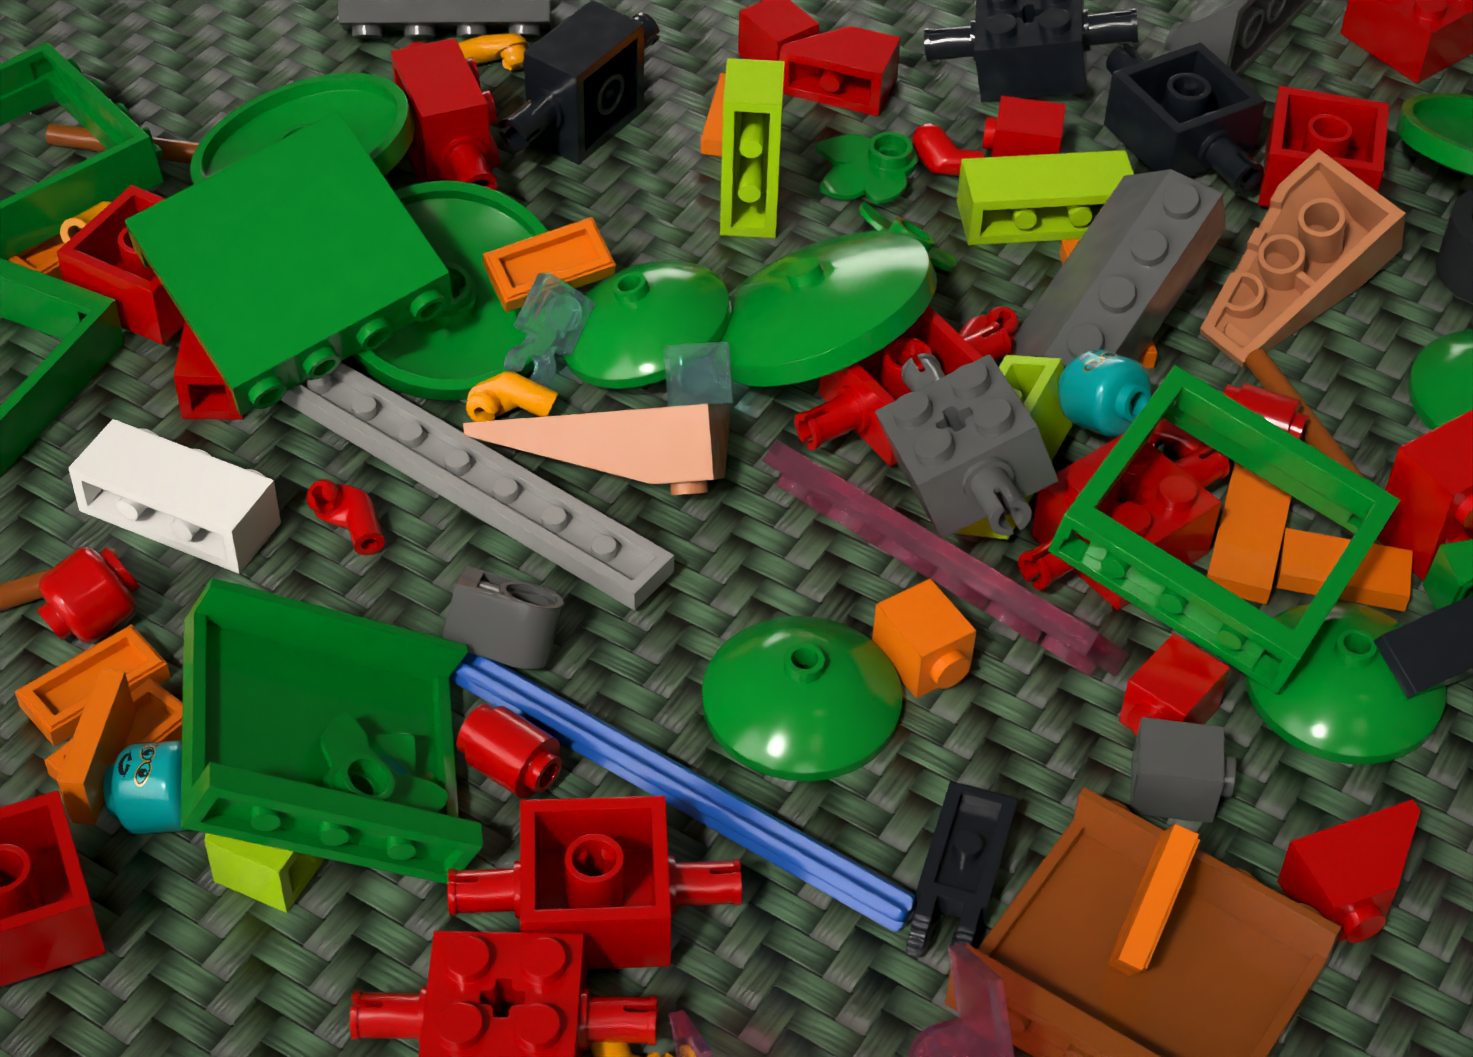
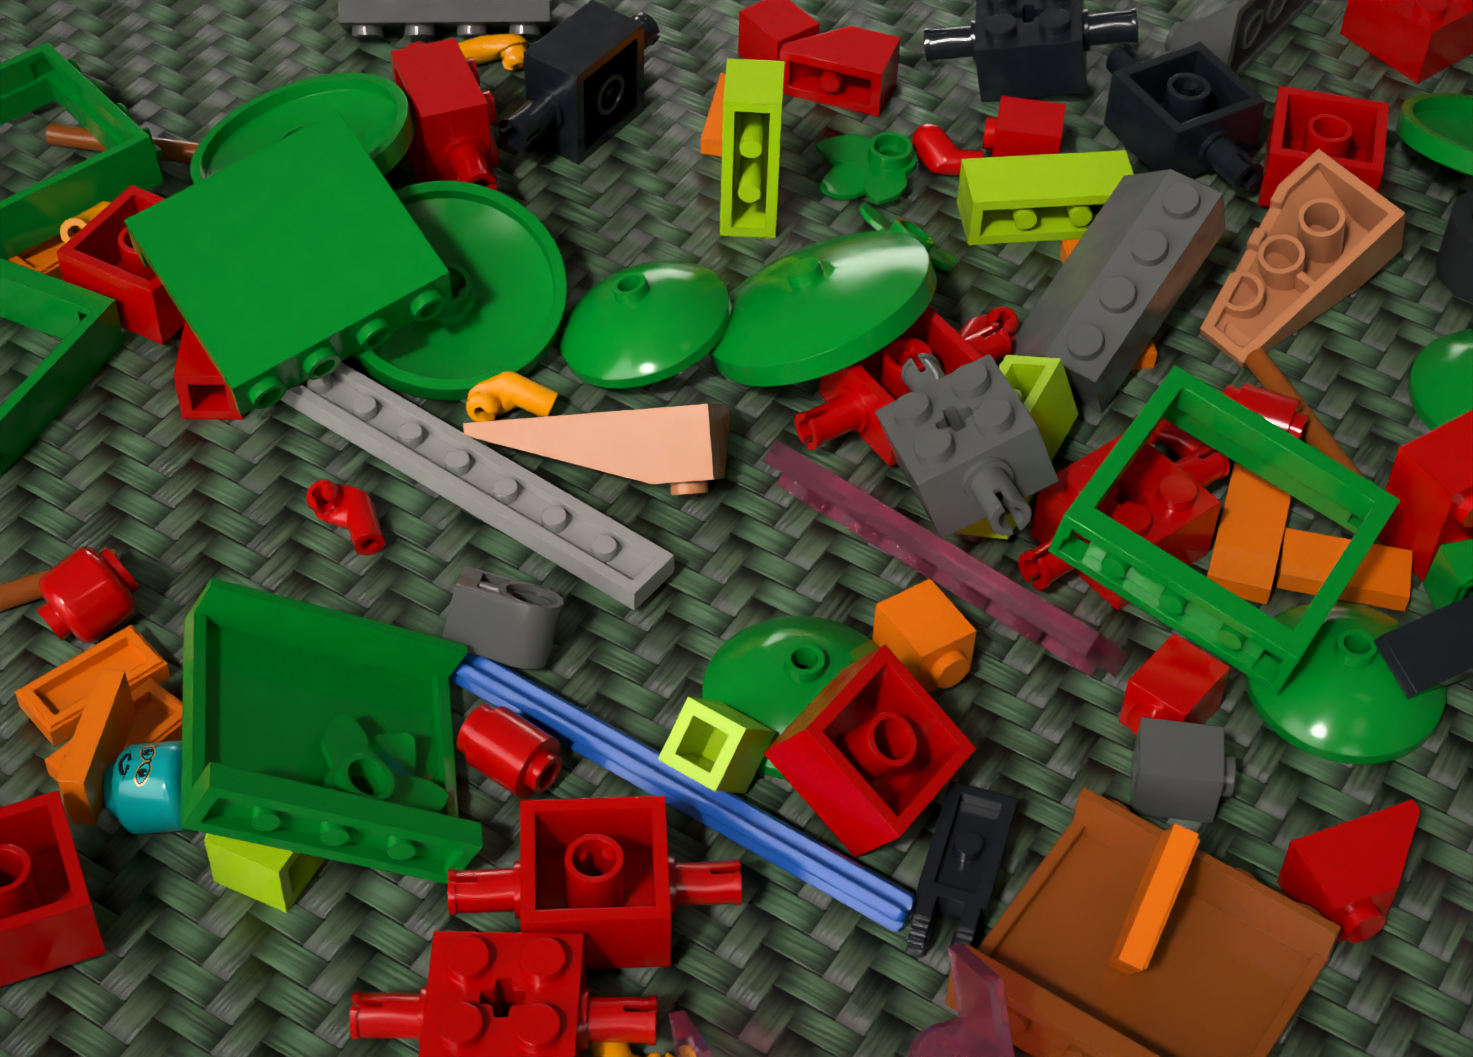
white brick [69,419,281,574] -> none
orange tile [483,217,616,313] -> none
clear light blue plate [504,273,596,386] -> none
clear light blue plate [664,341,733,407] -> none
teal head [1058,348,1151,437] -> none
none -> lime brick [658,697,775,793]
none -> red brick [764,644,976,858]

